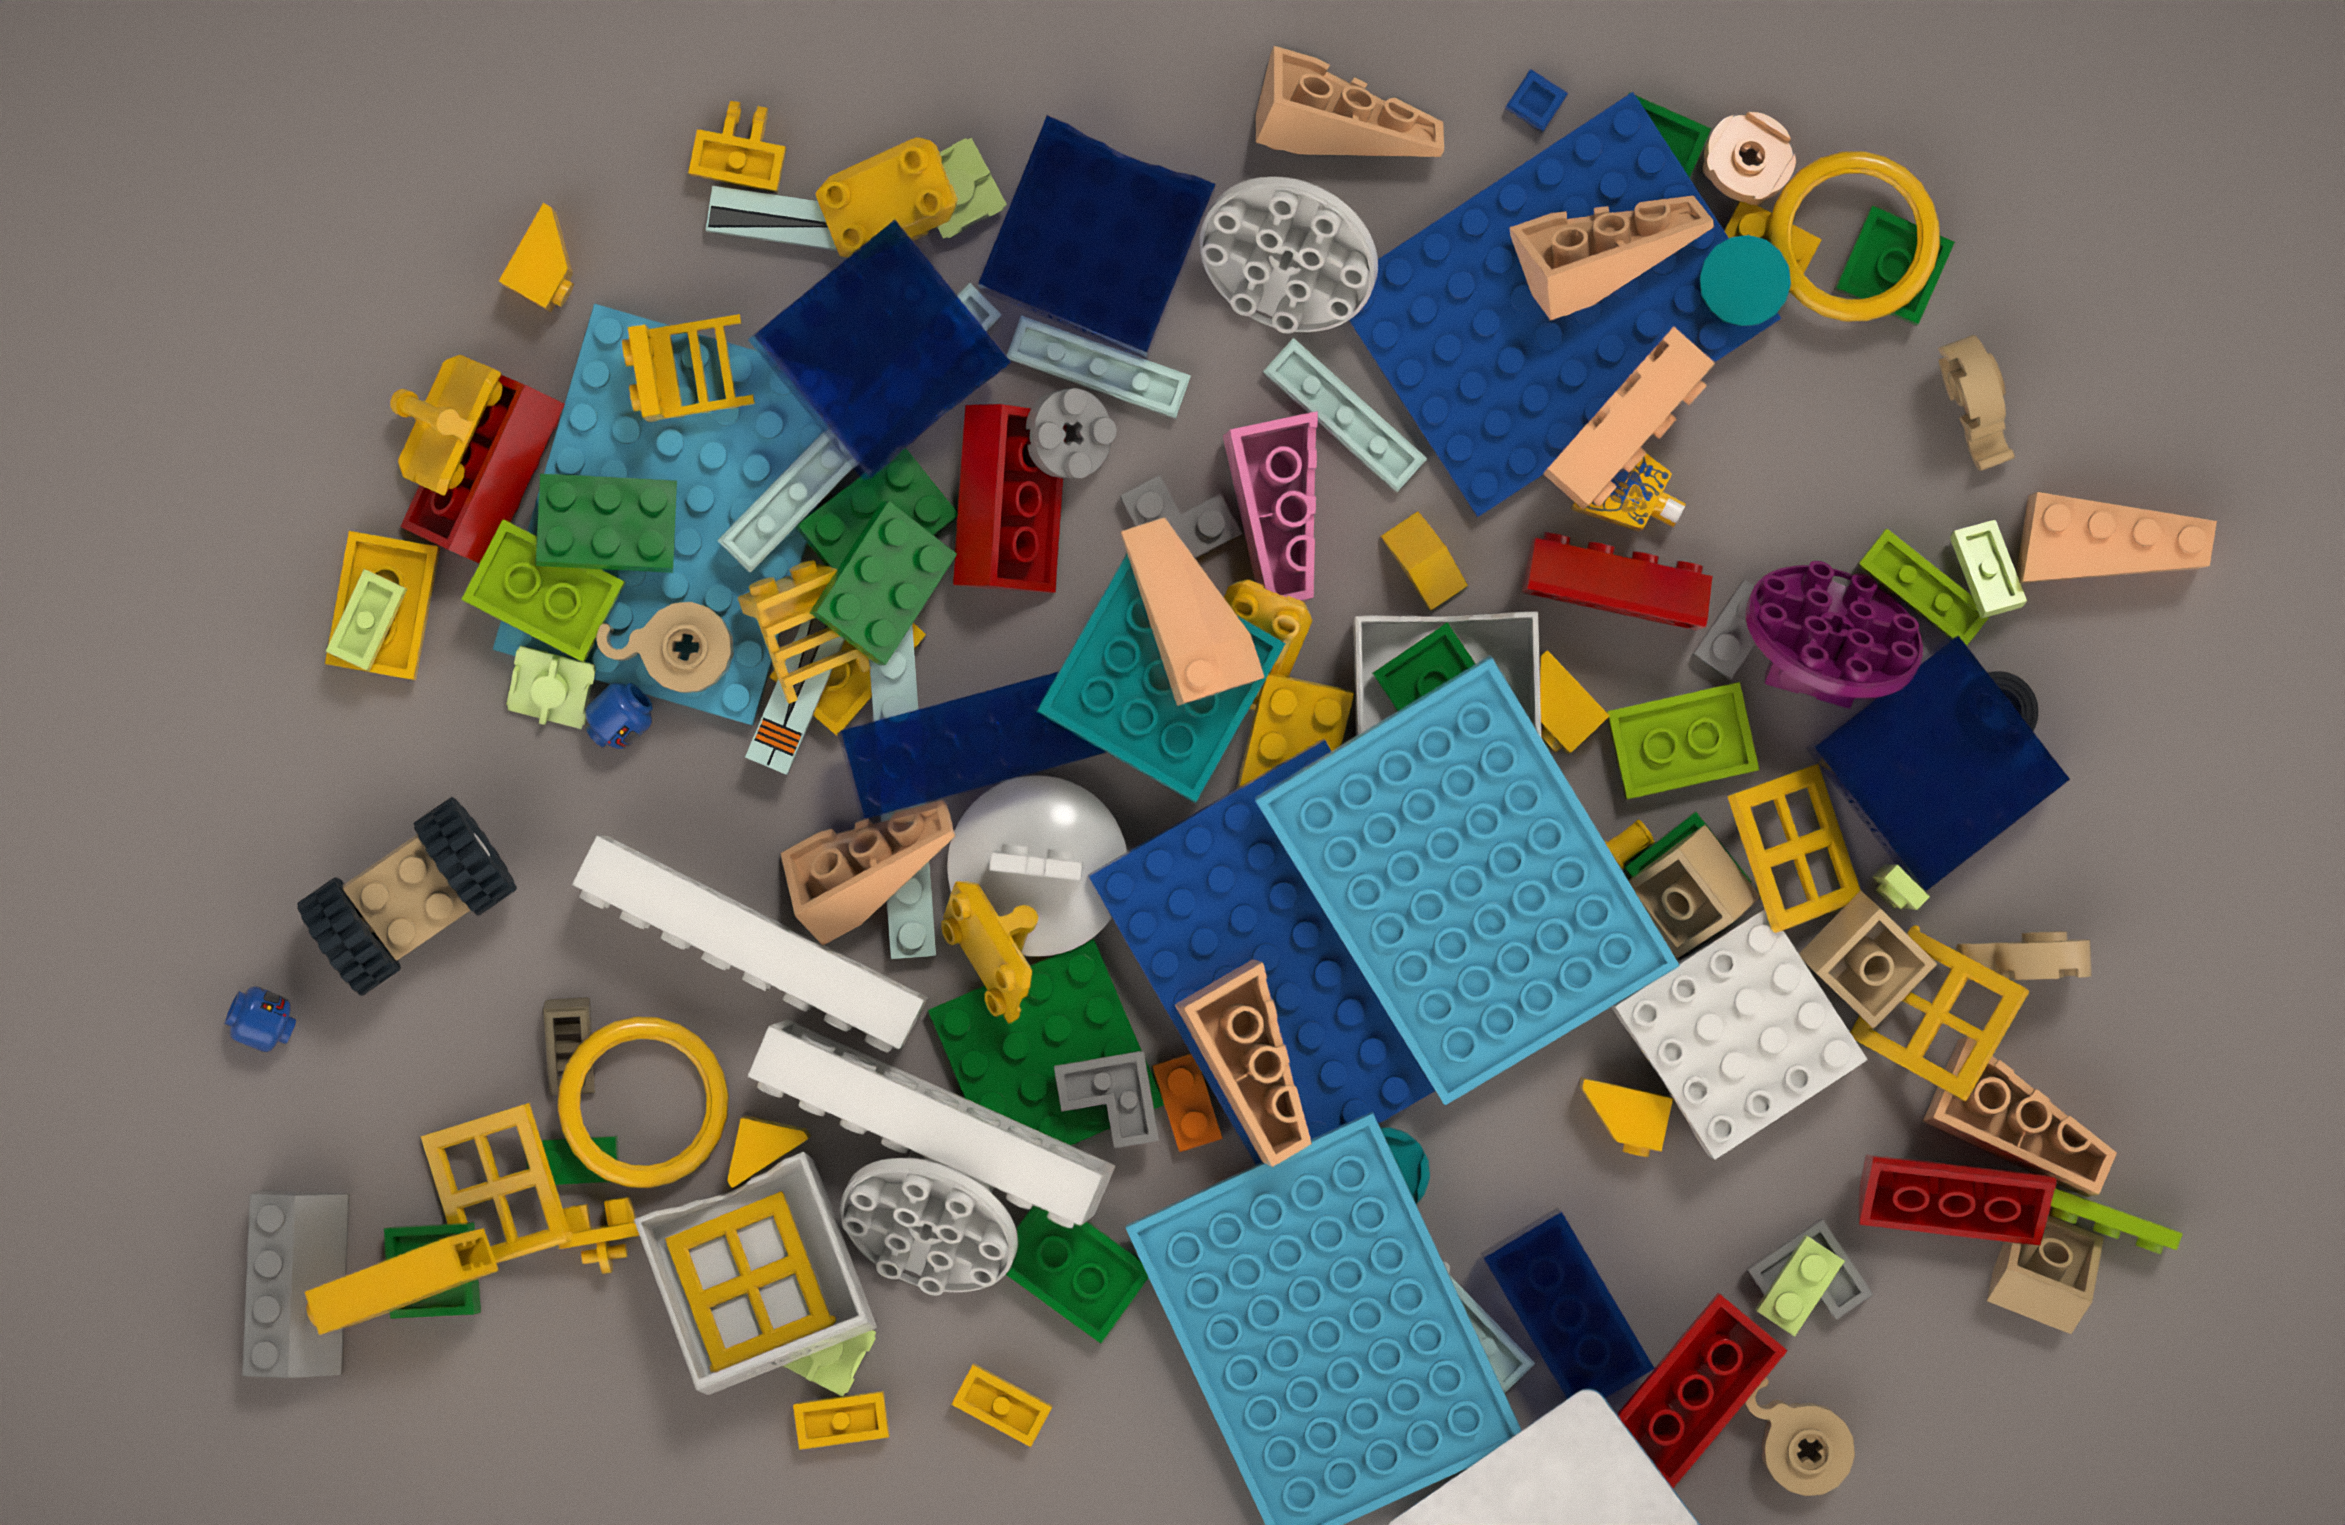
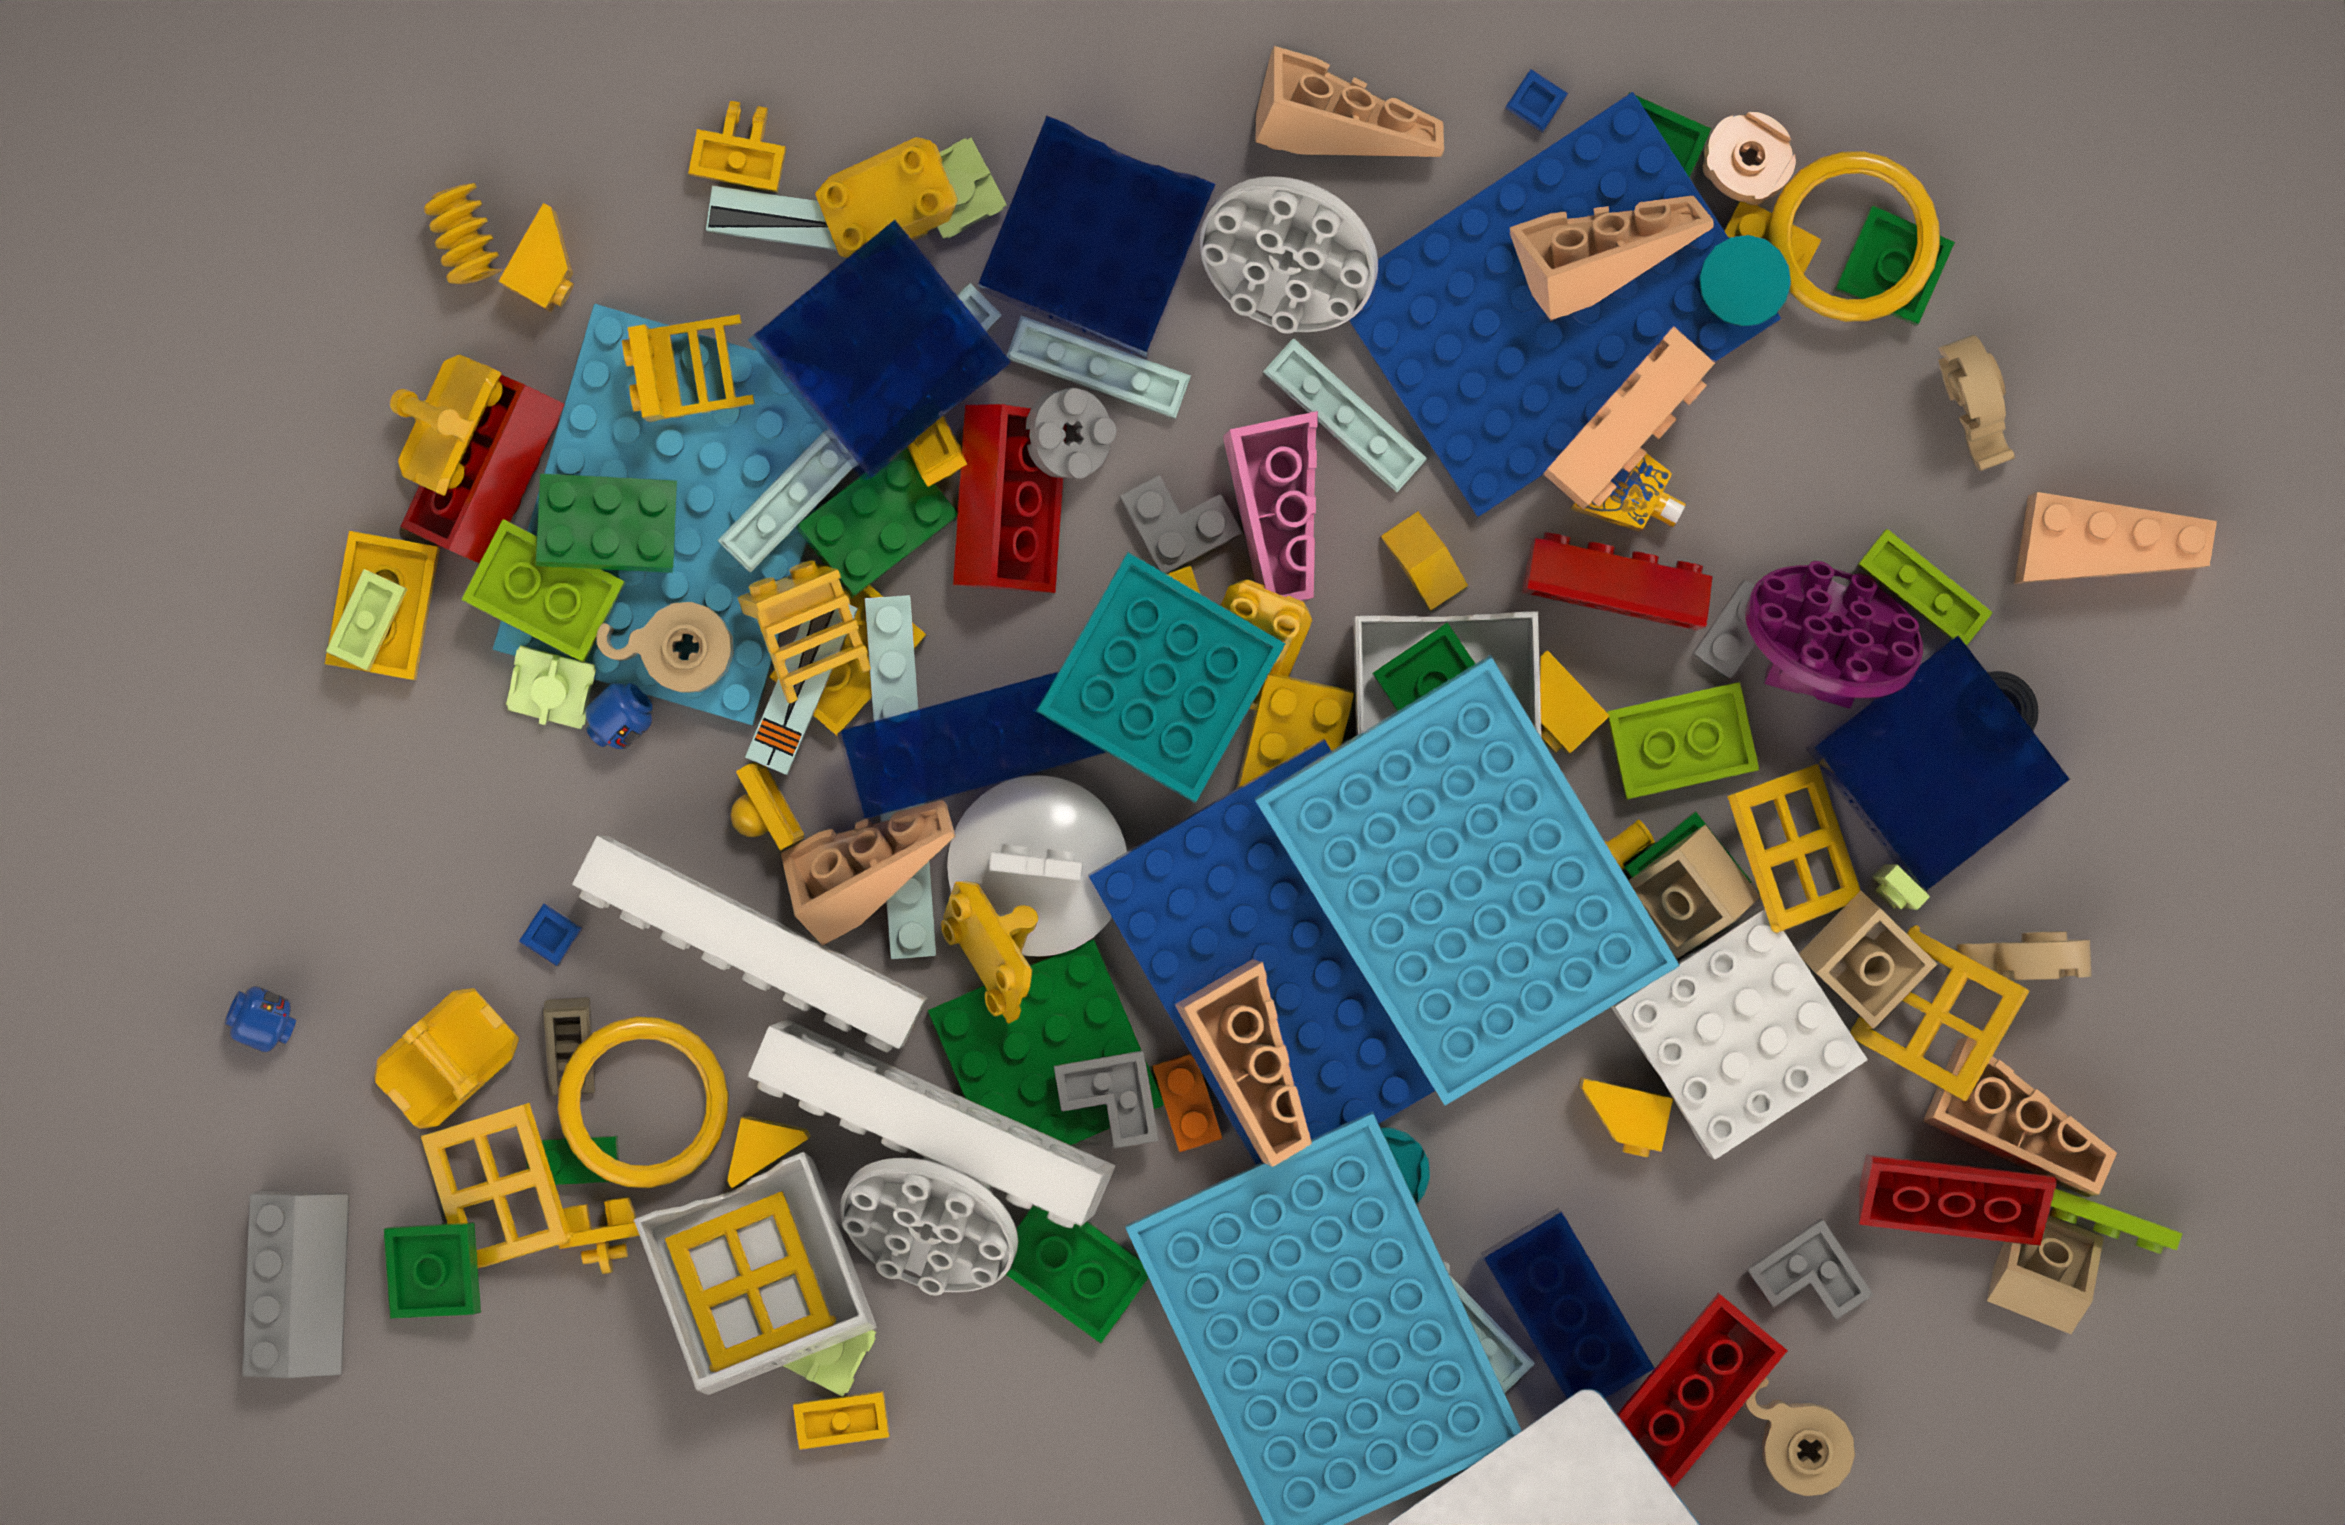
plate [297,797,517,996] -> none
yellow brick [304,1228,499,1335] -> none
green plate [809,501,957,665] -> none
yellow plate [951,1363,1053,1447] -> none
light nougat wedge [1120,517,1265,706] -> none
yellowish green plate [1755,1235,1845,1337] -> none
yellowish green plate [1950,520,2027,619] -> none
none -> yellow shield [374,988,519,1129]
none -> yellow piece [424,183,503,284]
none -> blue tile [519,903,583,966]
none -> yellow tile [730,762,805,850]
none -> yellow tile [897,400,967,487]

